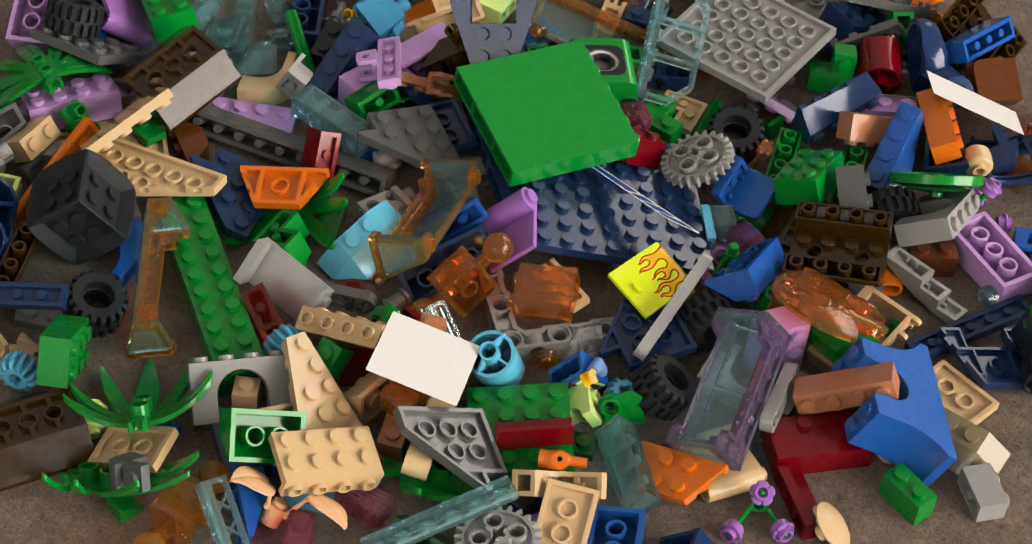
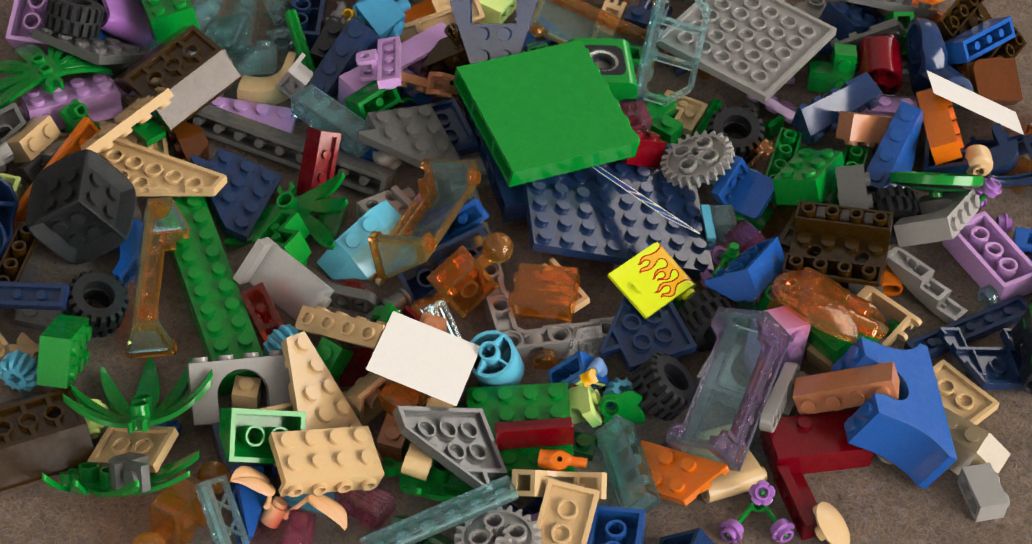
green slope [106,495,144,523] -> none
orange wing [240,165,330,210] -> none
medium lavender door [480,187,538,273] -> none
light grey beam [632,251,714,361] -> none
dark blue piece [649,62,692,94] -> none
green brick [878,462,938,526] -> none
copper brick [907,242,959,277] -> none

